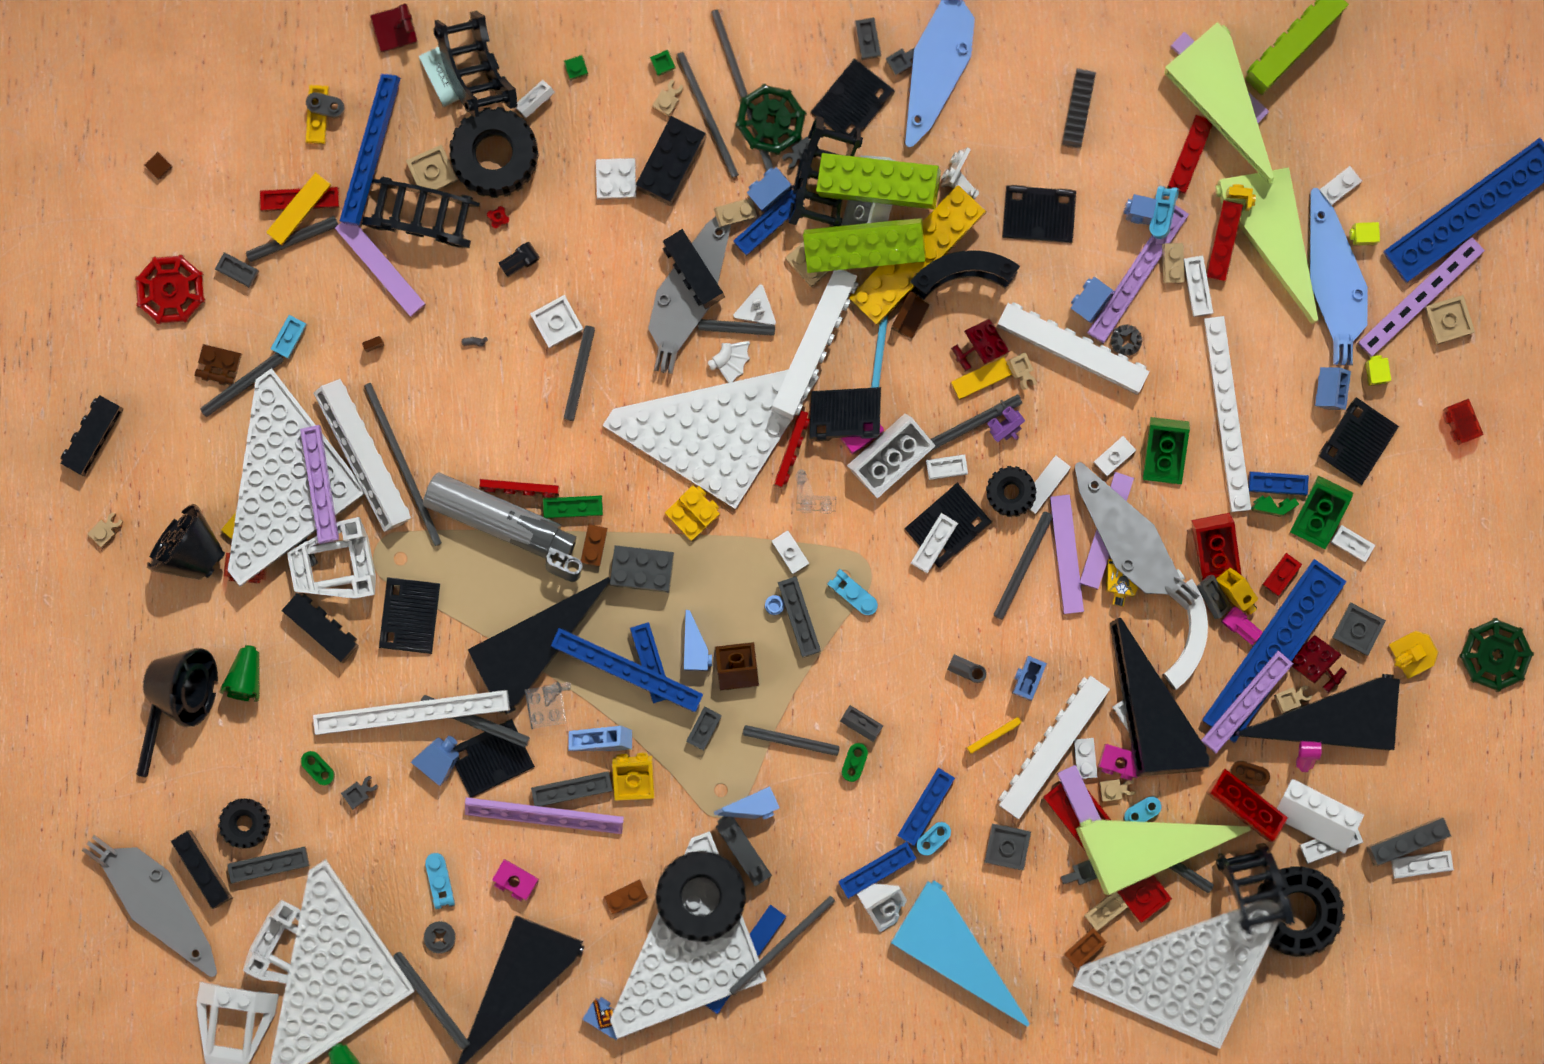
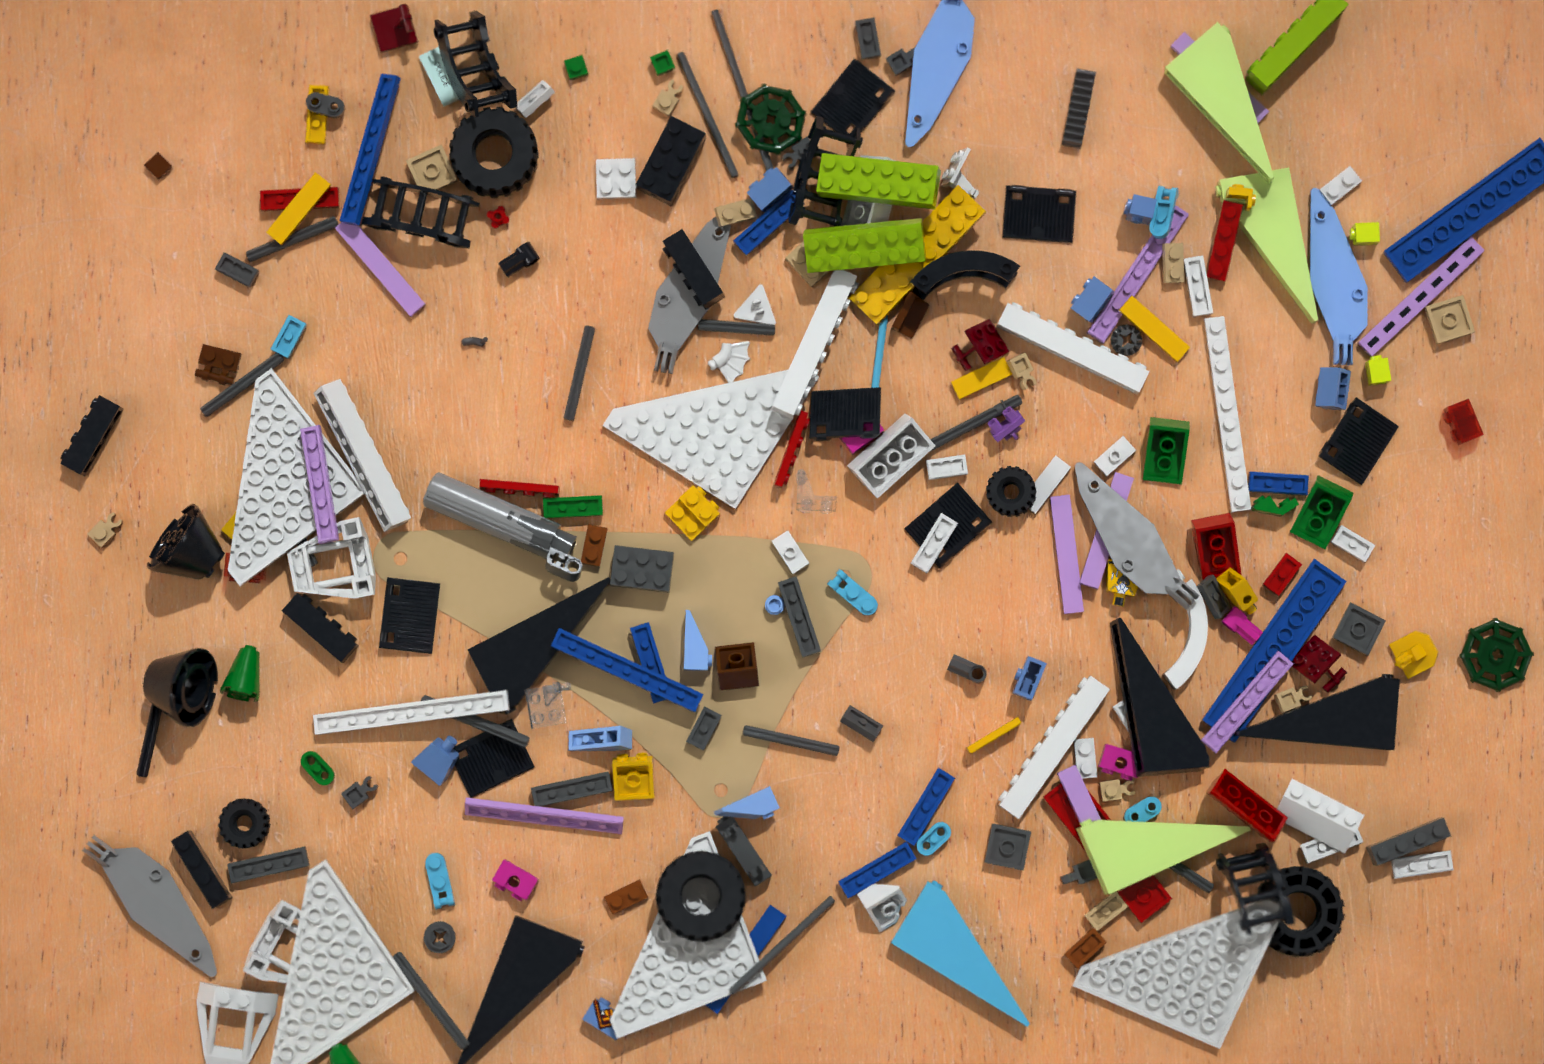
red plate [135,254,205,325] -> none
reddish brown tile [362,336,385,352] -> none
dark grey piece [364,383,442,546] -> none
white plate [530,295,584,349] -> none
green plate [842,743,868,782] -> none
dark grey axle [994,511,1053,620] -> none
red plate [1167,114,1213,194] -> none
reddish brown plate [1230,761,1270,787] -> none
dark pink piece [1296,741,1322,773] -> none
none -> yellow tile [1118,295,1190,362]

